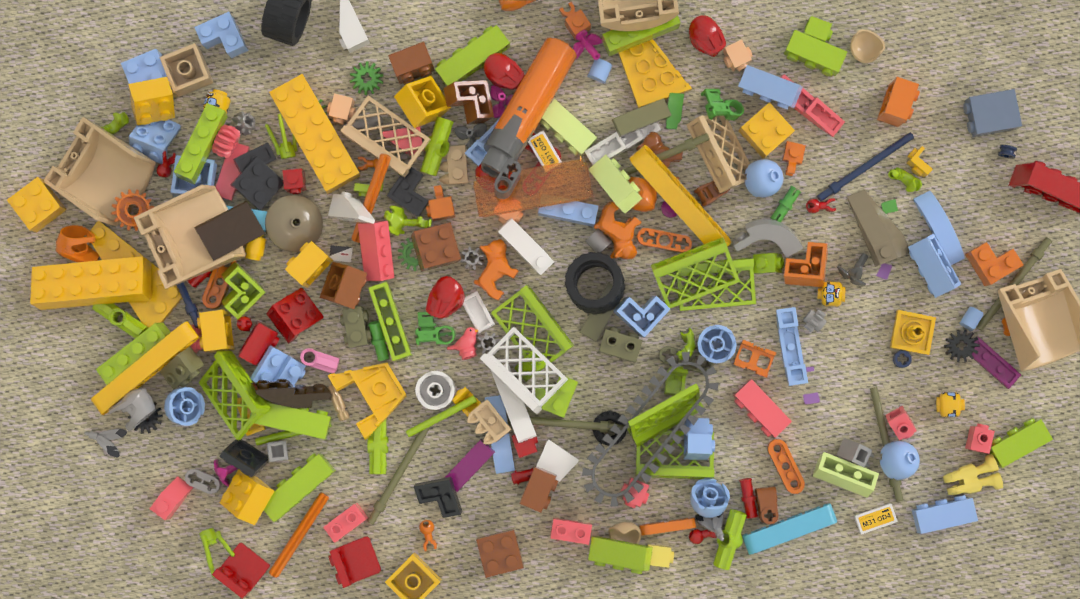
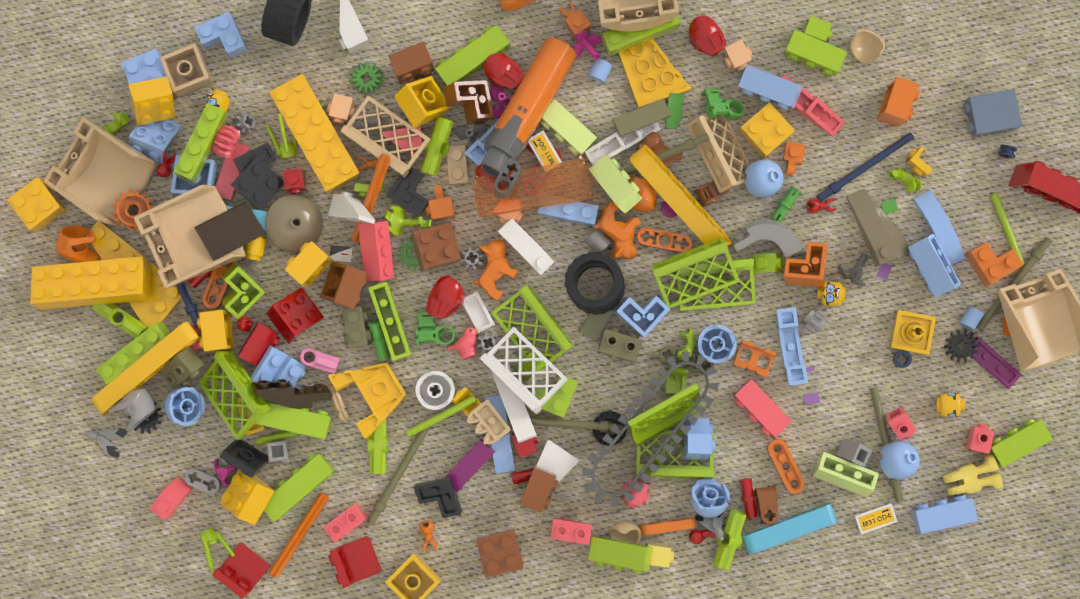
none -> lime bar [990,193,1025,264]

